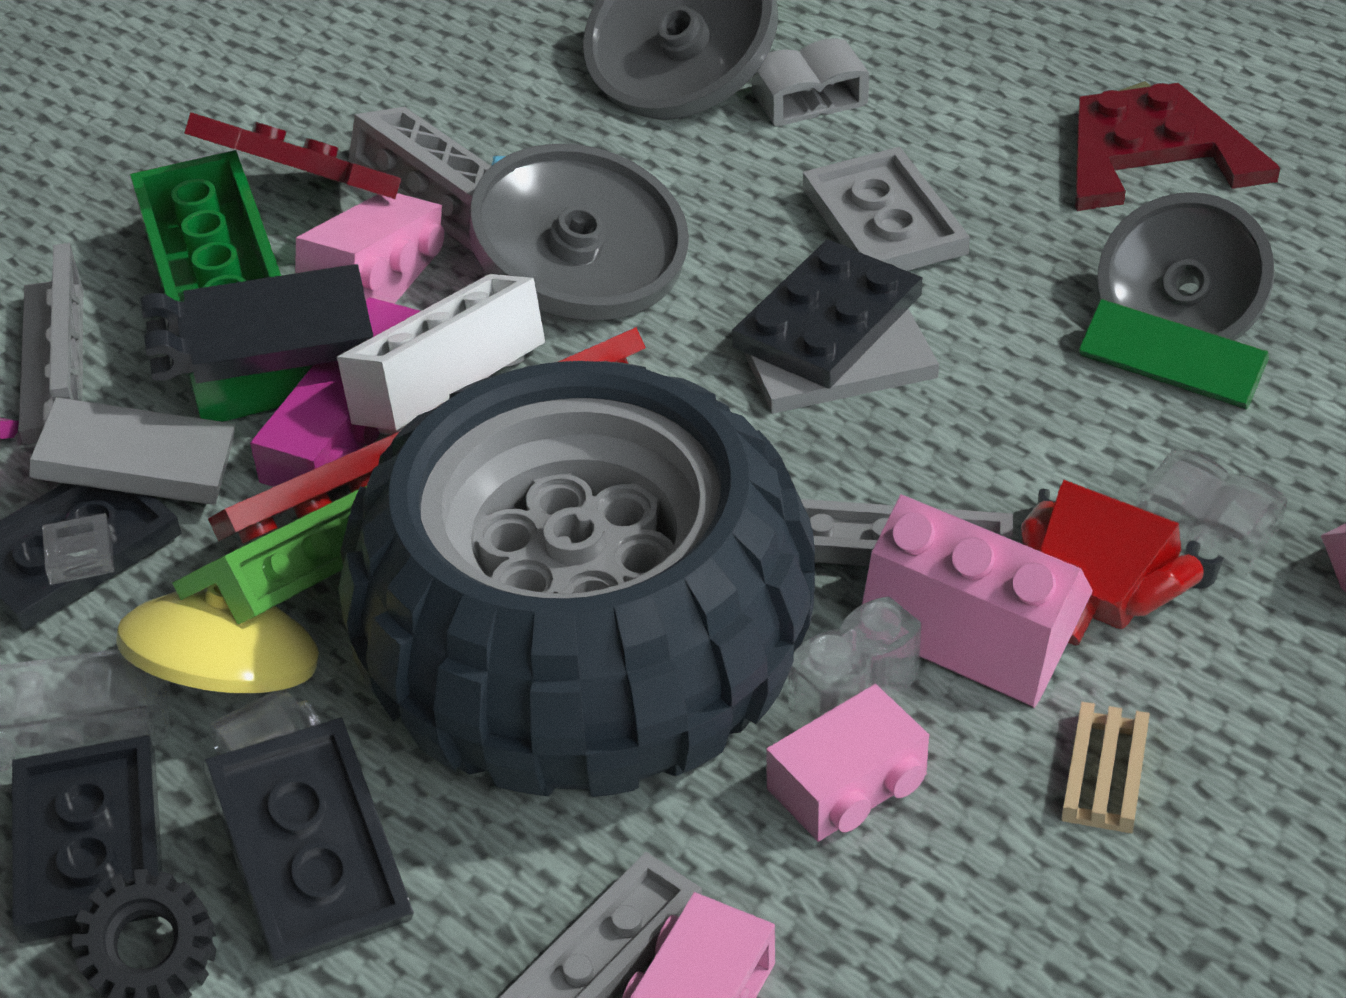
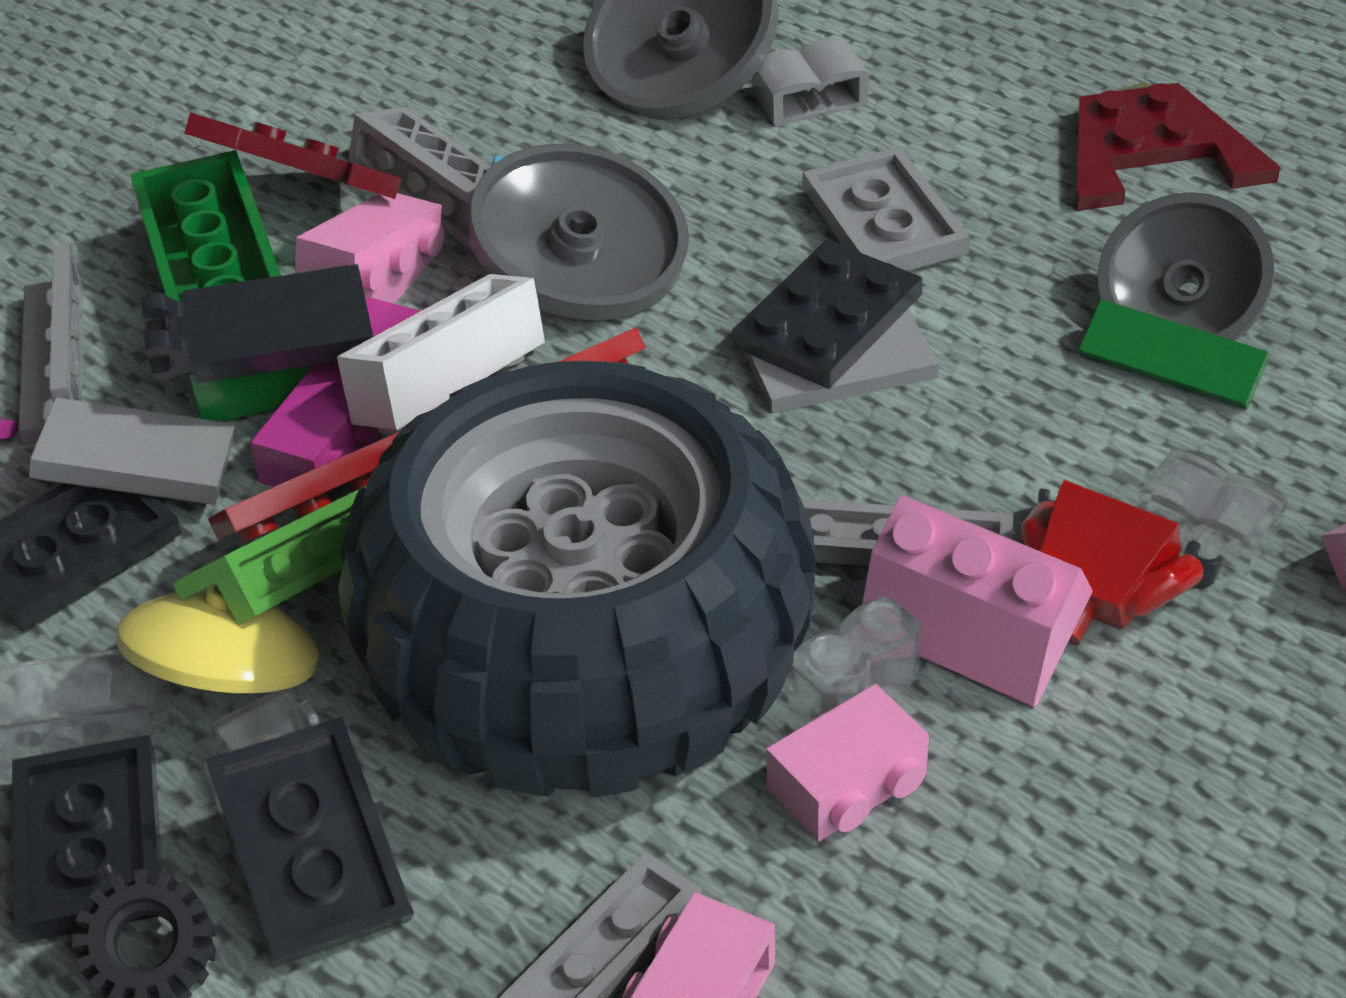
clear tile [42,513,115,585] -> none
tan tile [1062,701,1150,834] -> none

